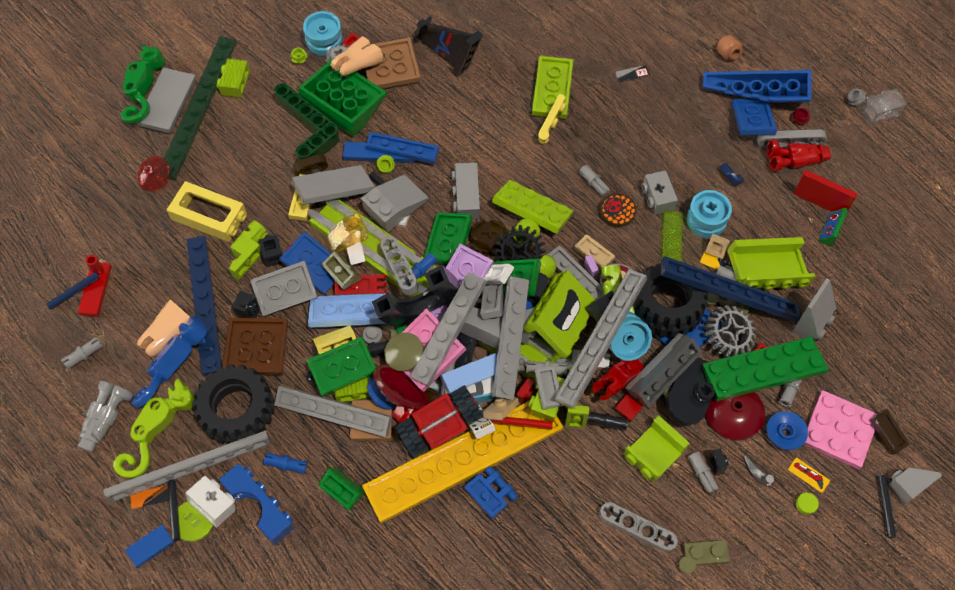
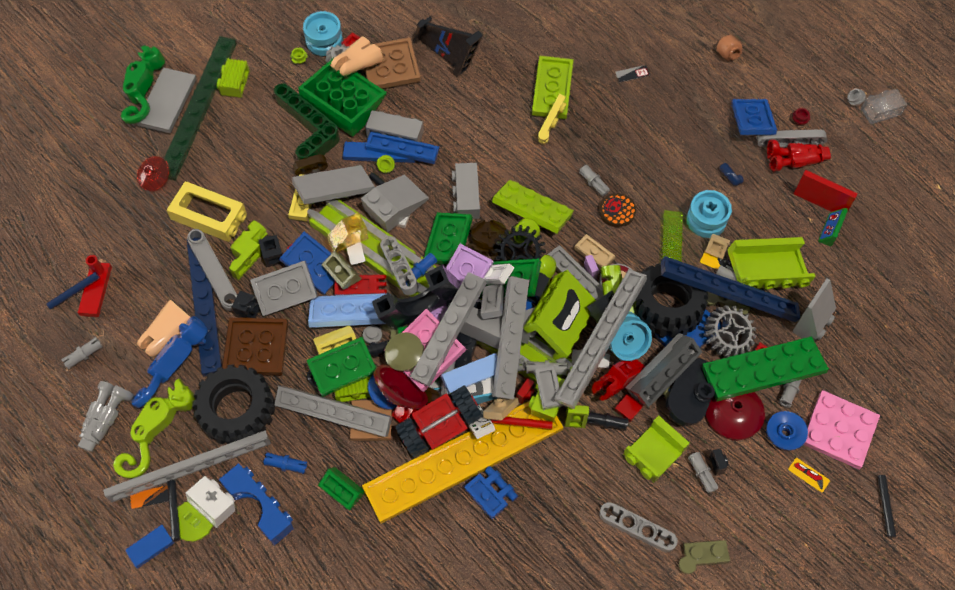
light grey brick [641,170,678,215] -> none
blue wedge [703,70,811,102] -> none
flat silver bar [744,455,774,487] -> none
lime tile [796,493,819,515] -> none
dark brown tile [870,409,910,455] -> none
light grey slope [888,467,942,505] -> none
none -> light grey piece [187,229,237,311]
none -> light grey brick [366,110,424,142]

